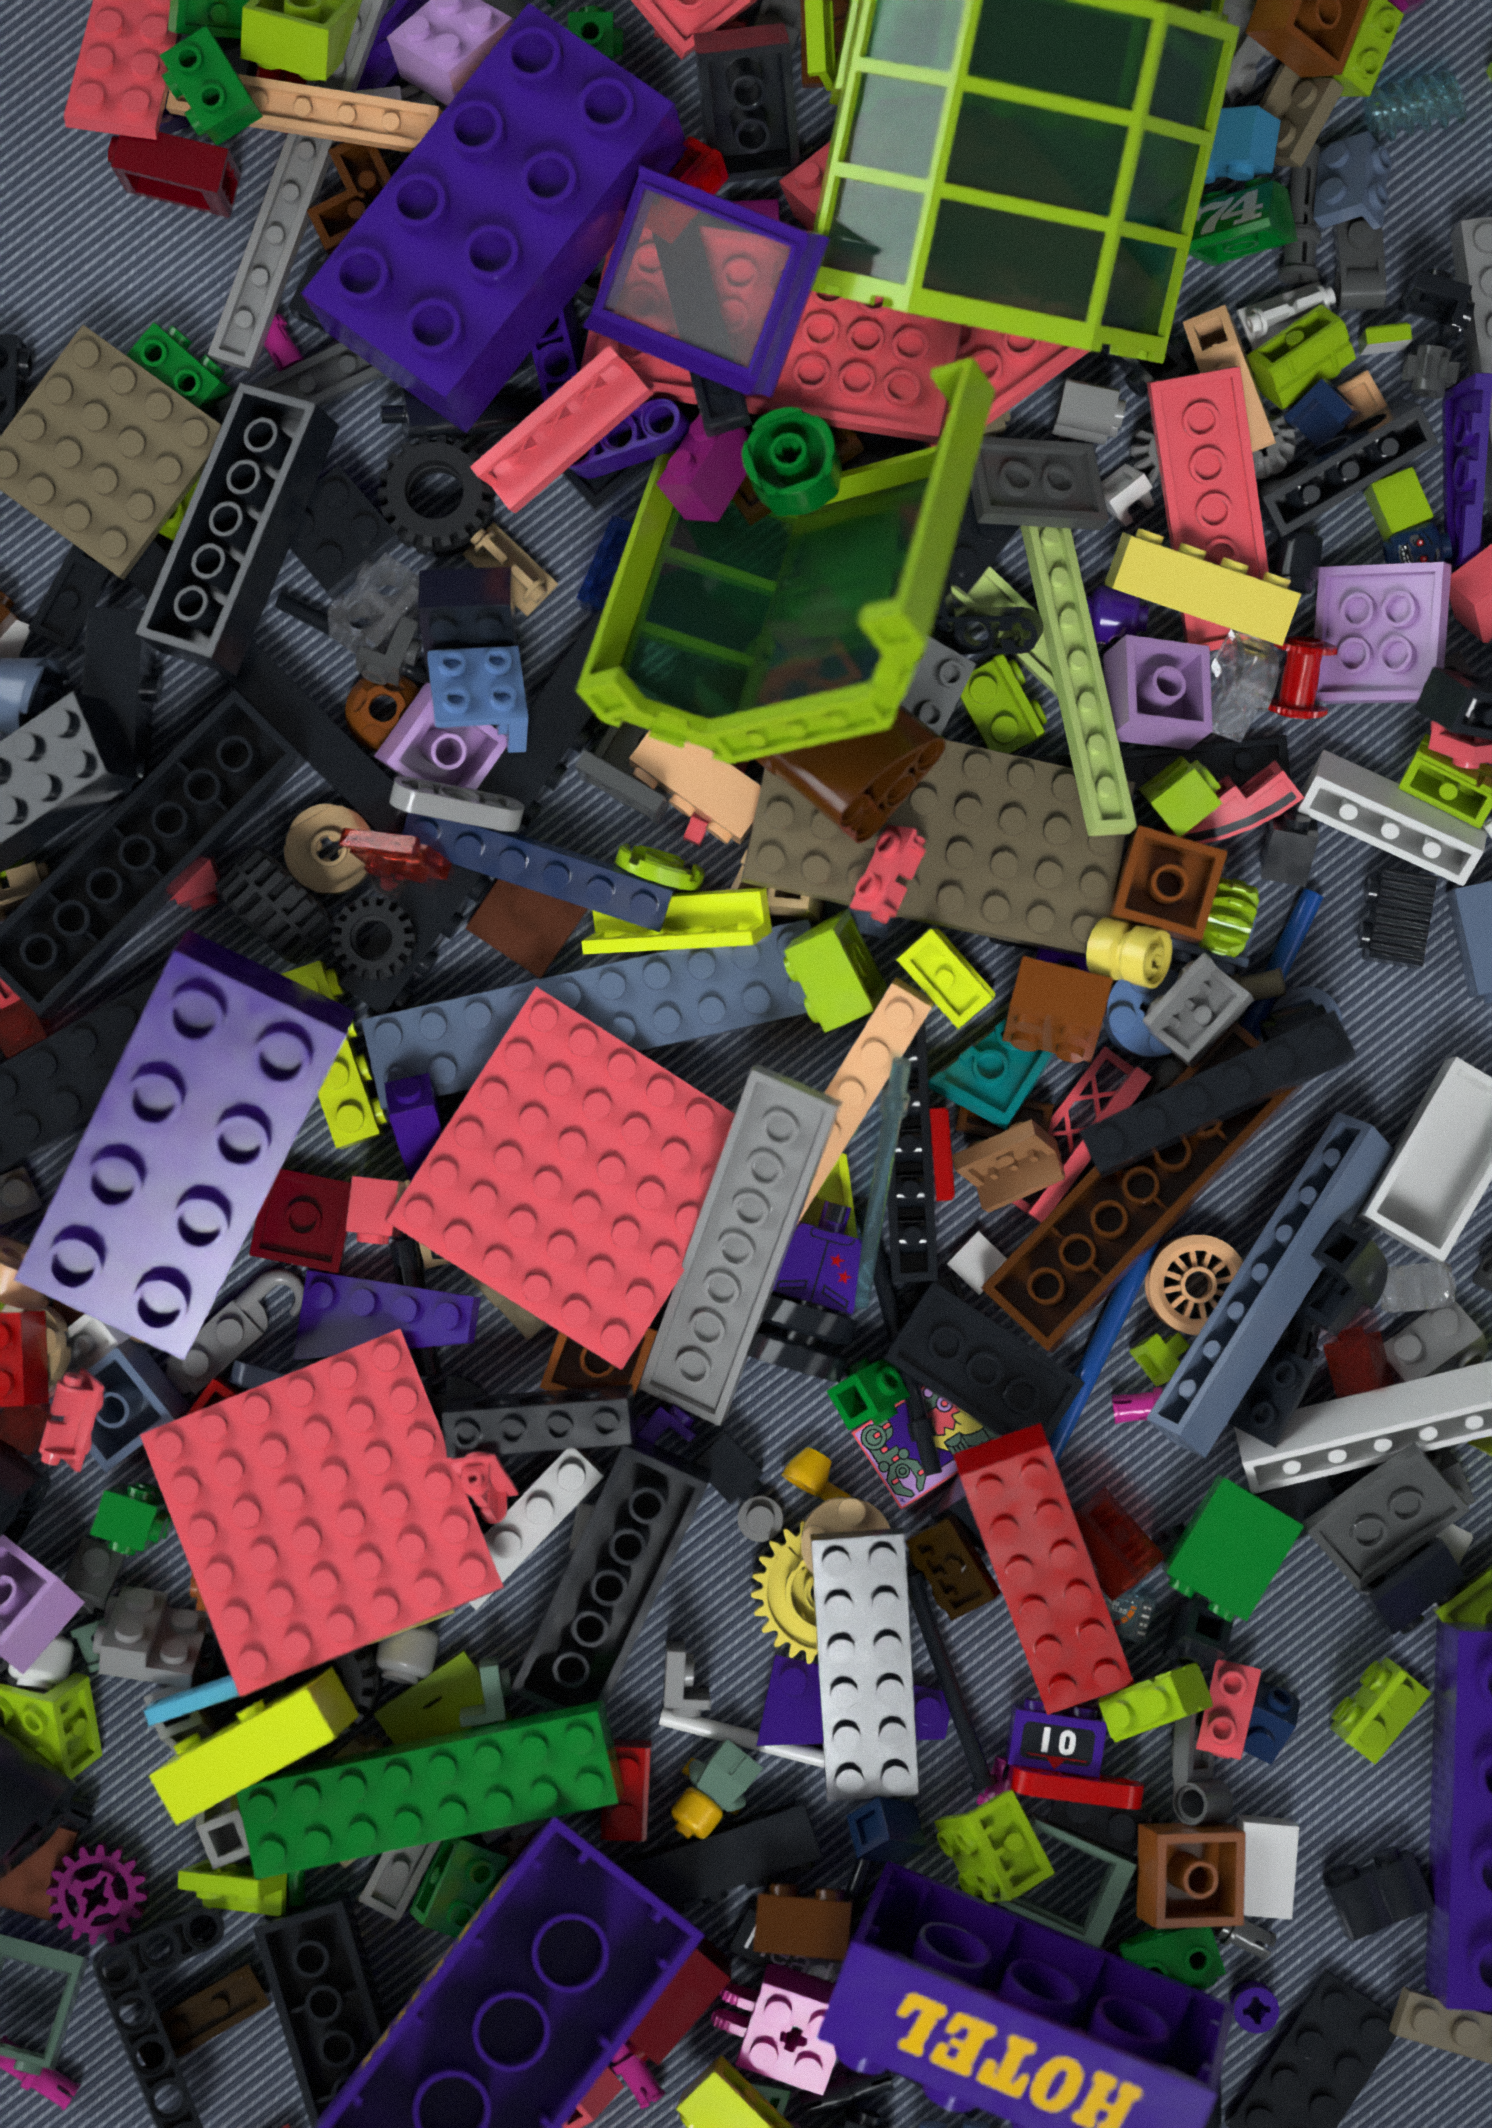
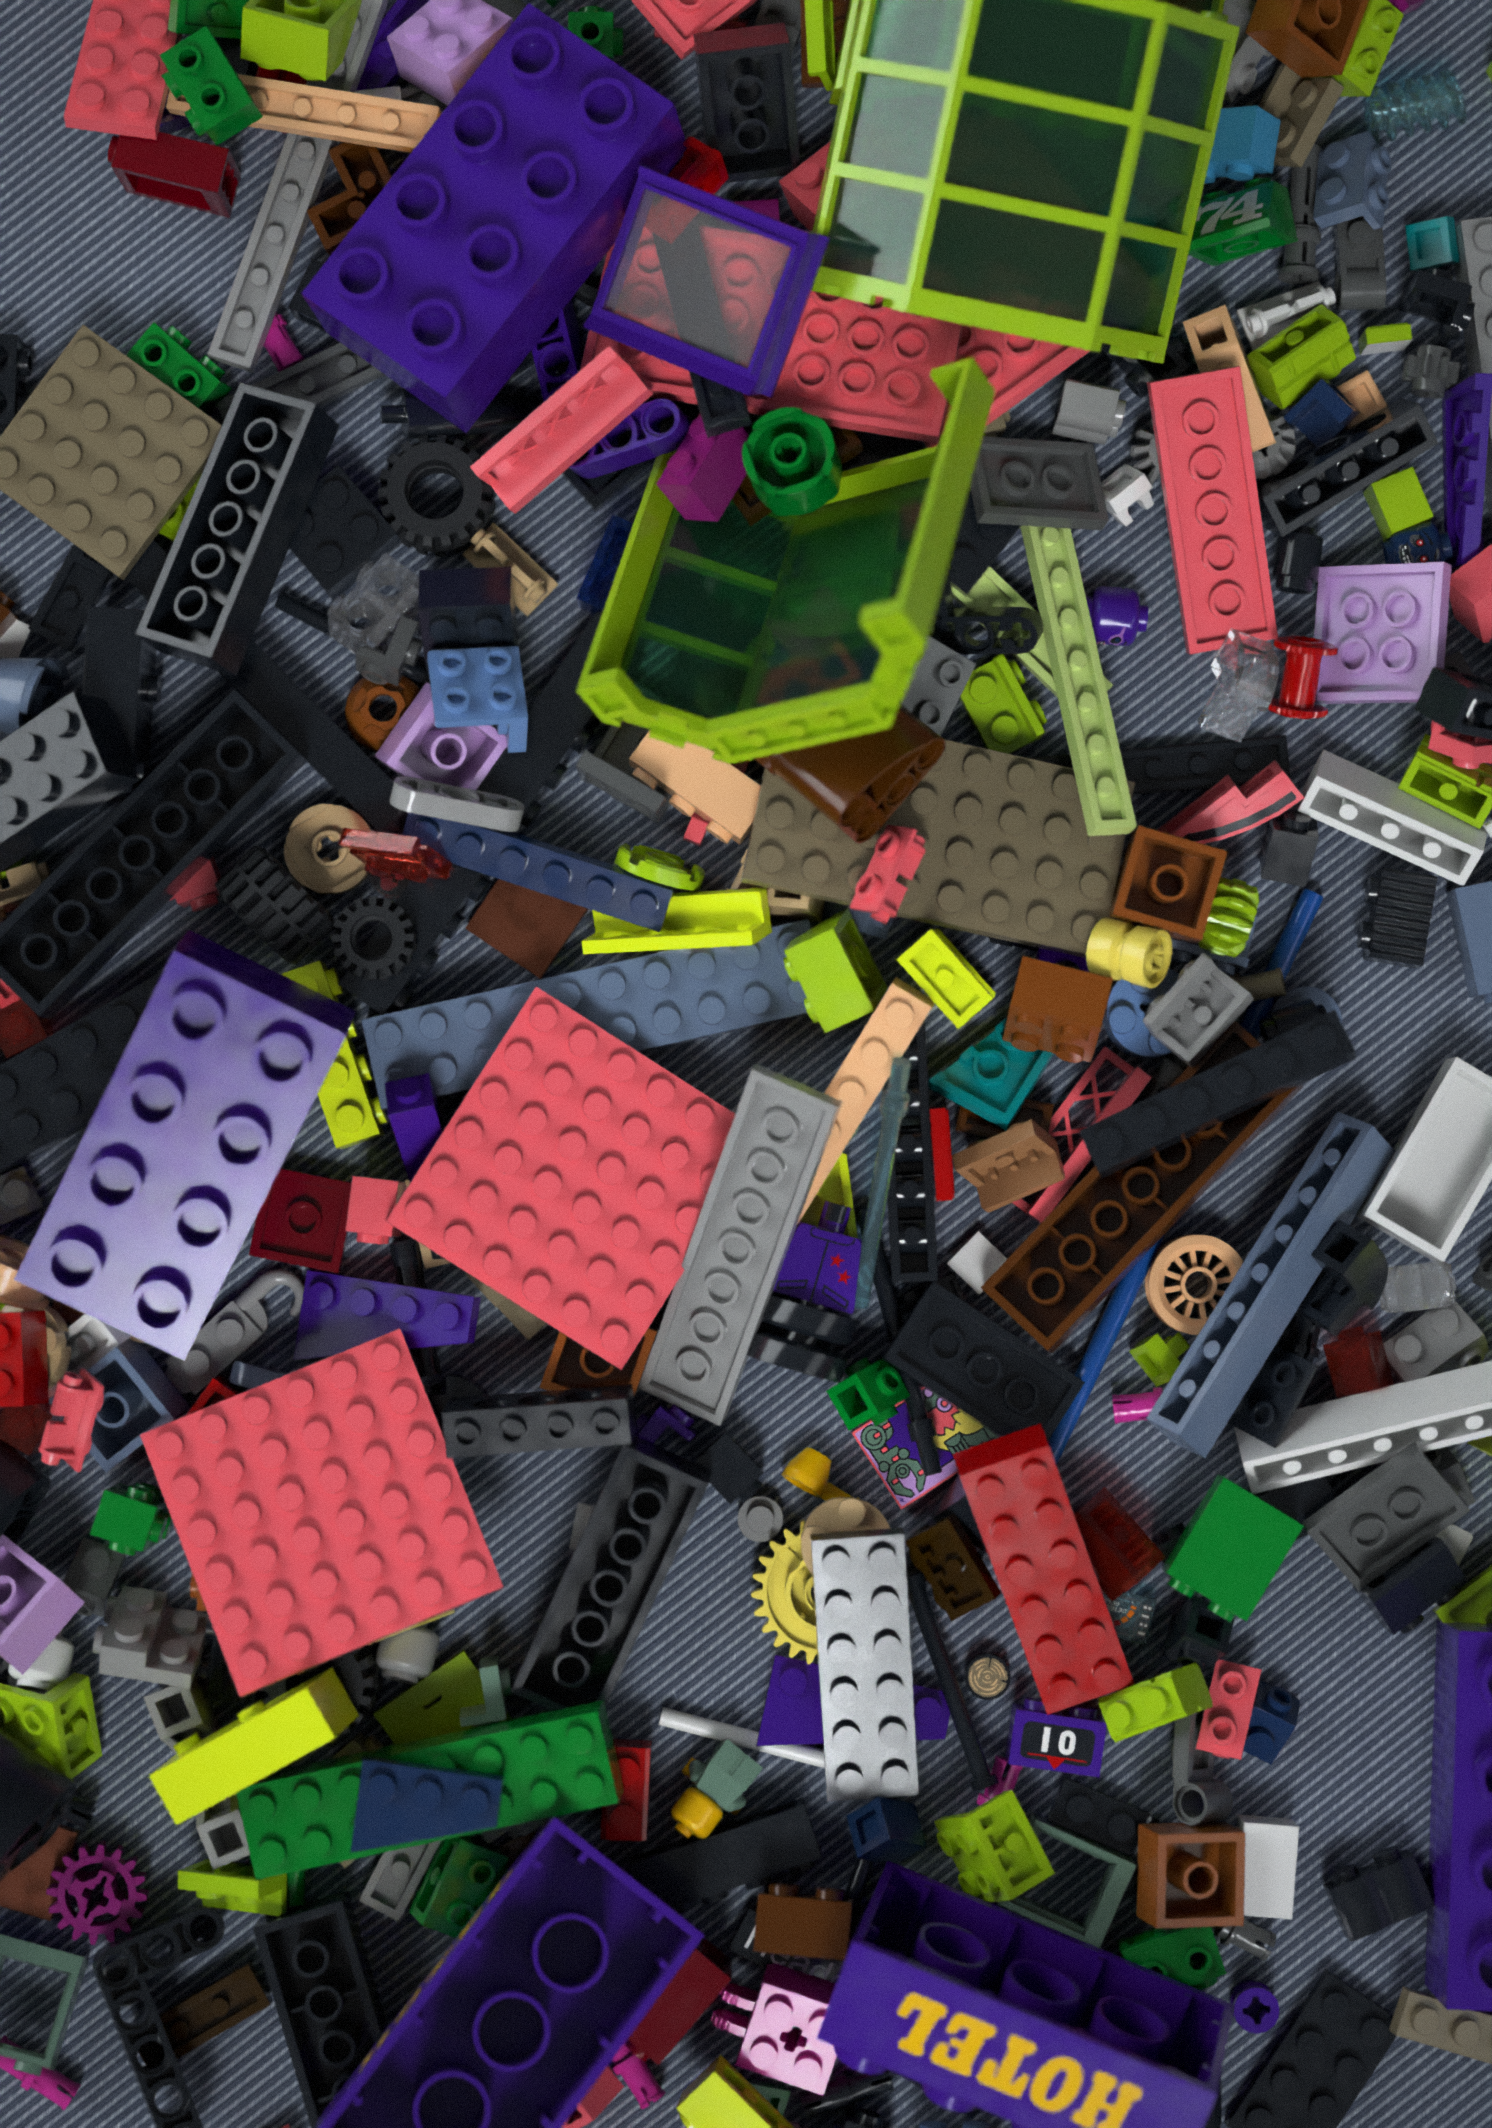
sand green bush [69,1617,108,1674] -> none
medium azure tile [144,1675,283,1726] -> none
coral hinge [450,1452,519,1524] -> none
white brick [469,1448,606,1610] -> none
light grey bracket [663,1640,711,1717] -> none
red beam [1010,1765,1145,1809] -> none
lavender brick [1103,635,1213,750] -> none
light yellow brick [1104,528,1301,646] -> none
lime brick [1138,756,1223,837] -> none
lime bracket [1329,1656,1431,1765] -> none
none -> dark blue wing [351,1756,505,1852]
none -> tile [964,1652,1011,1700]
none -> teal plate [1405,216,1460,272]

